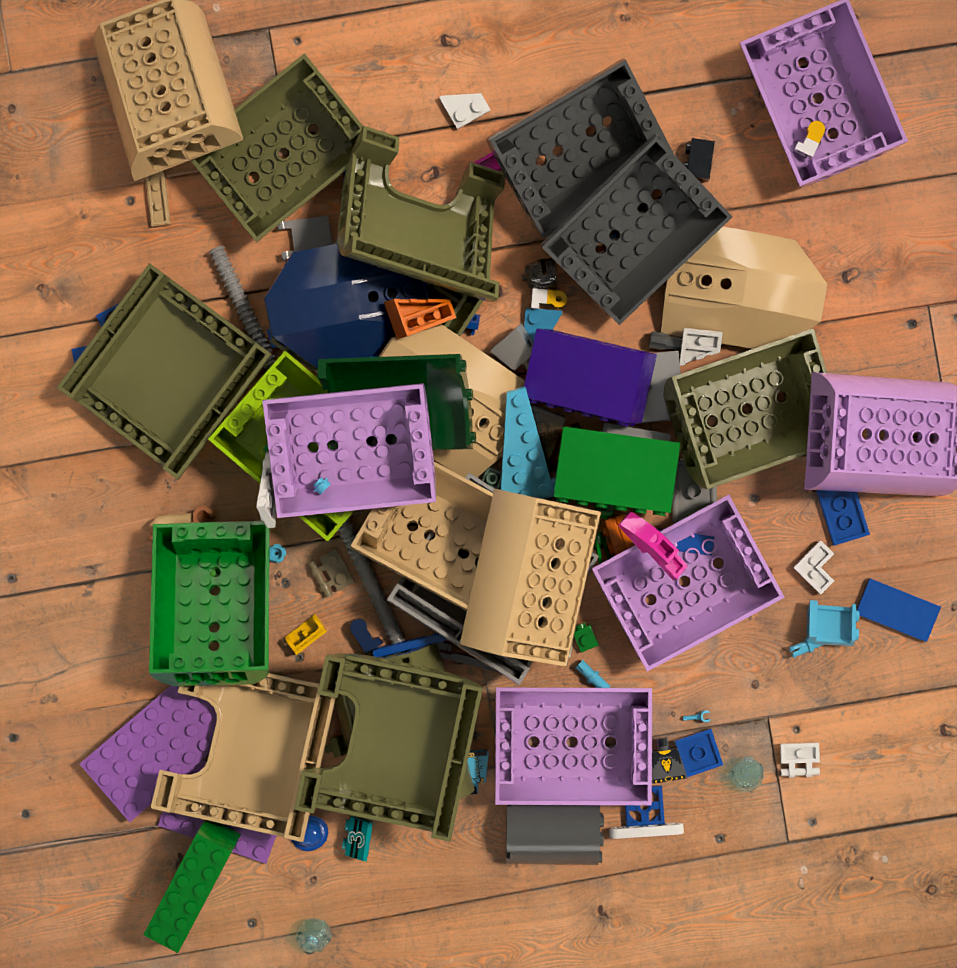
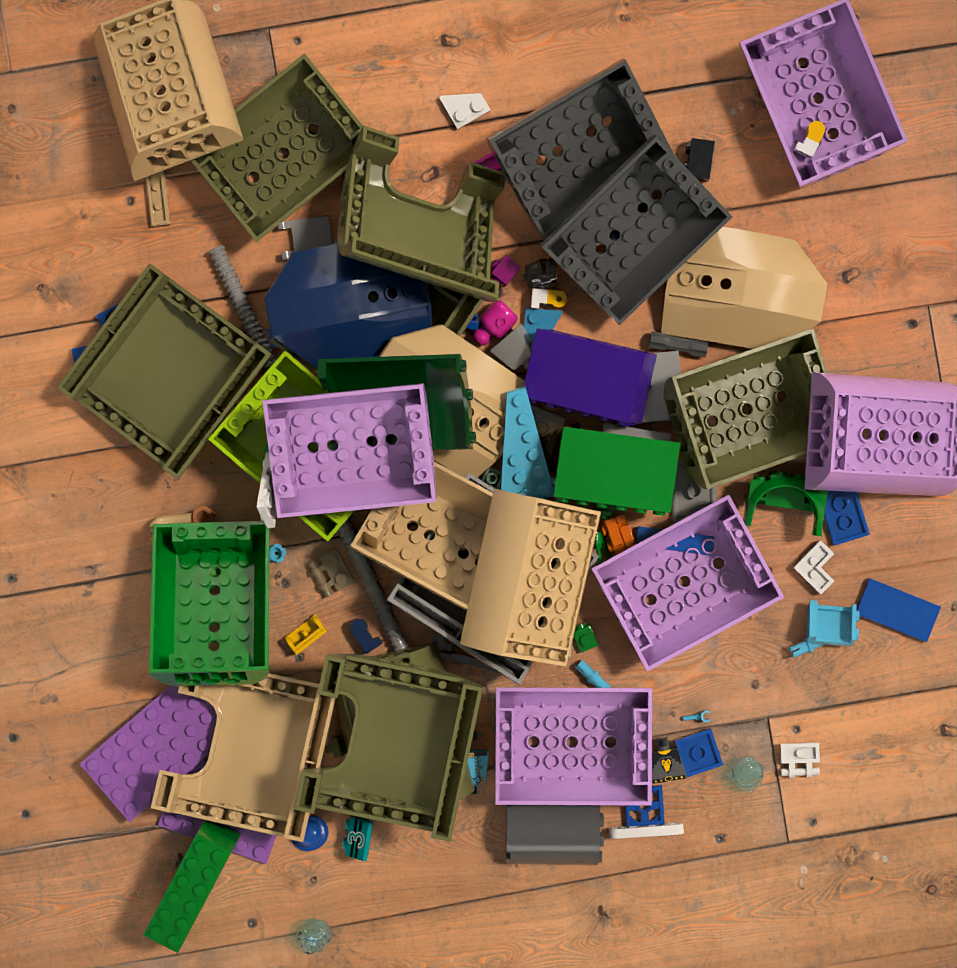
medium azure plate [313,477,331,495] -> none
blue tile [373,633,448,657] -> none
orange wedge [384,299,456,339] -> none
dark pink slope [618,512,688,580] -> none
white wing [679,328,723,366] -> none
none -> dark pink piece [473,300,517,346]
none -> magenta brick [491,255,521,286]
none -> green piece [743,471,828,537]

